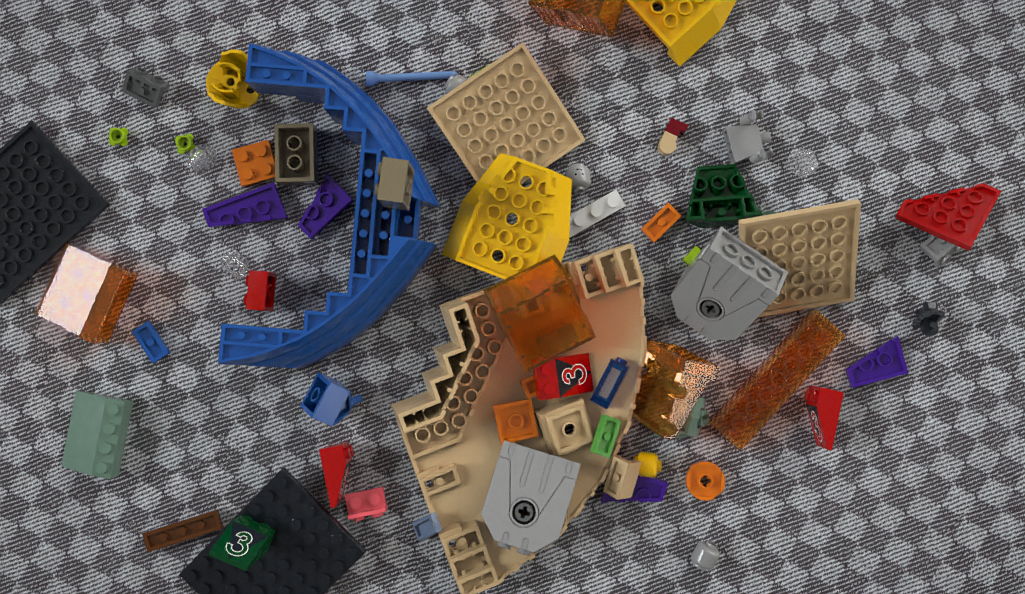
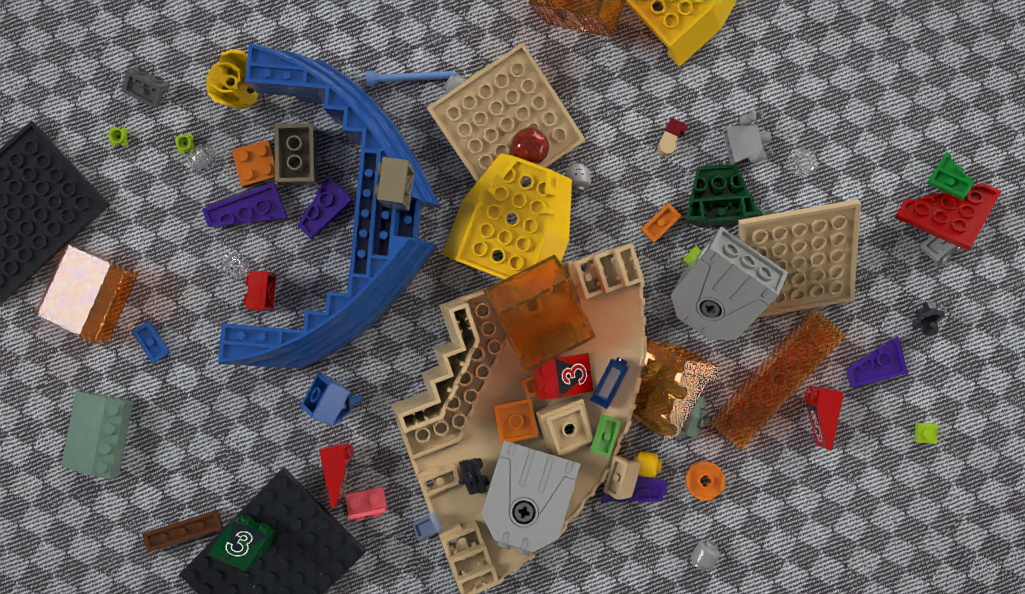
white plate [569,190,626,238] -> none
none -> black hips [458,458,489,495]
none -> clear red cylinder [511,128,549,164]
none -> lime plate [915,423,938,444]
none -> green wing [927,152,974,201]

